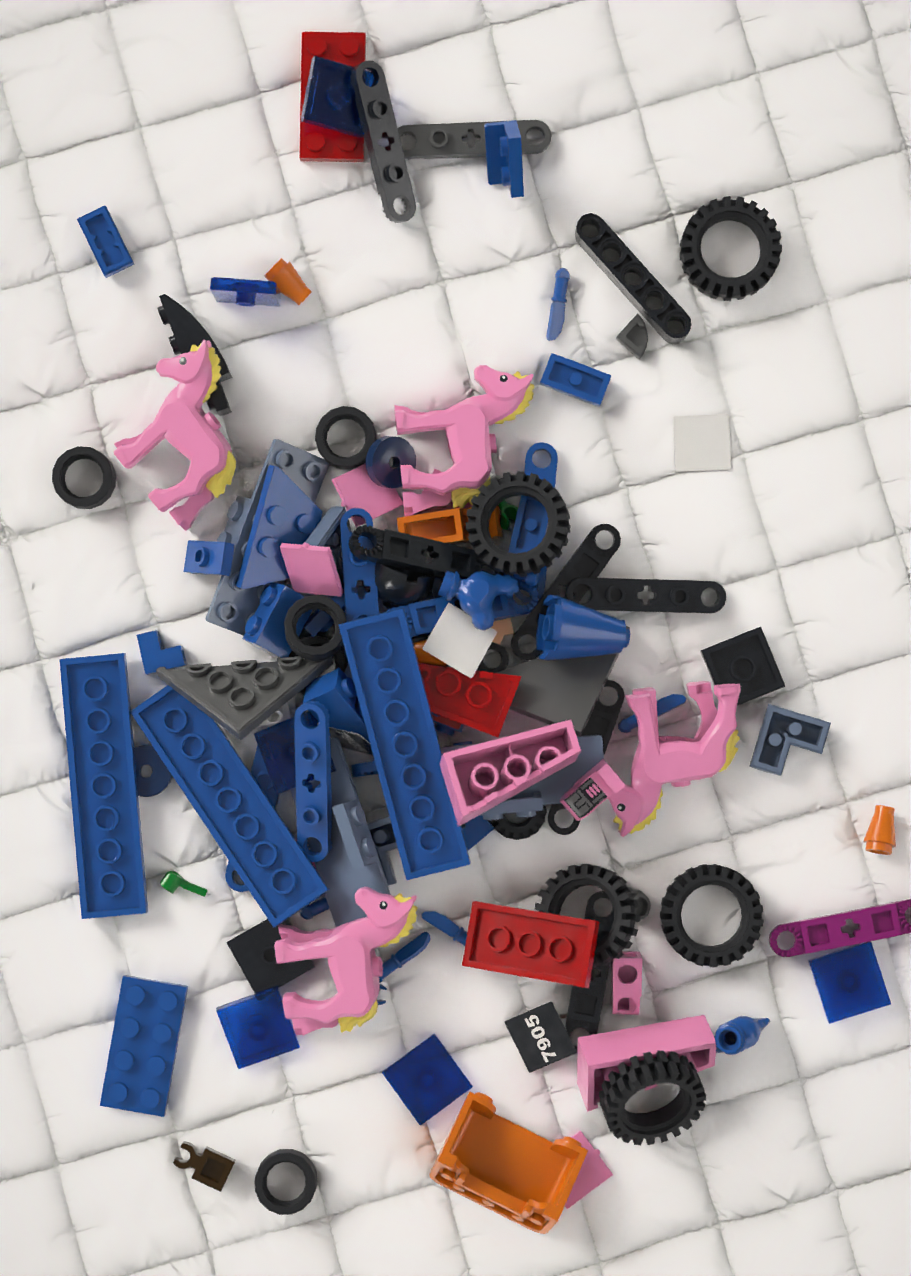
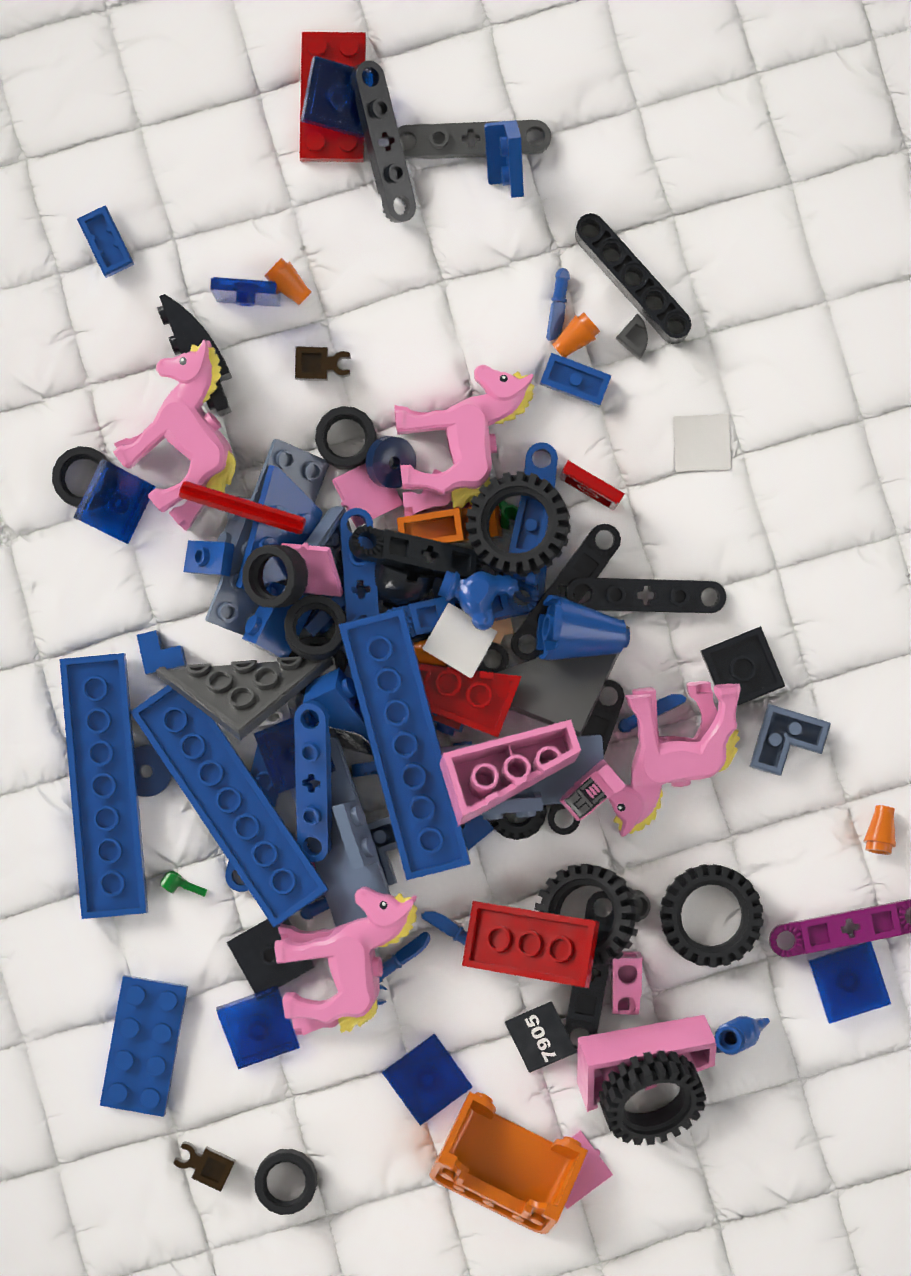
black tyre [679,196,782,301] -> none
none -> clear blue plate [73,459,156,544]
none -> red axle [179,481,306,534]
none -> black tyre [242,545,308,608]
none -> dark brown plate [295,346,351,381]
none -> orange cone [552,312,601,358]
none -> red tile [559,460,625,511]

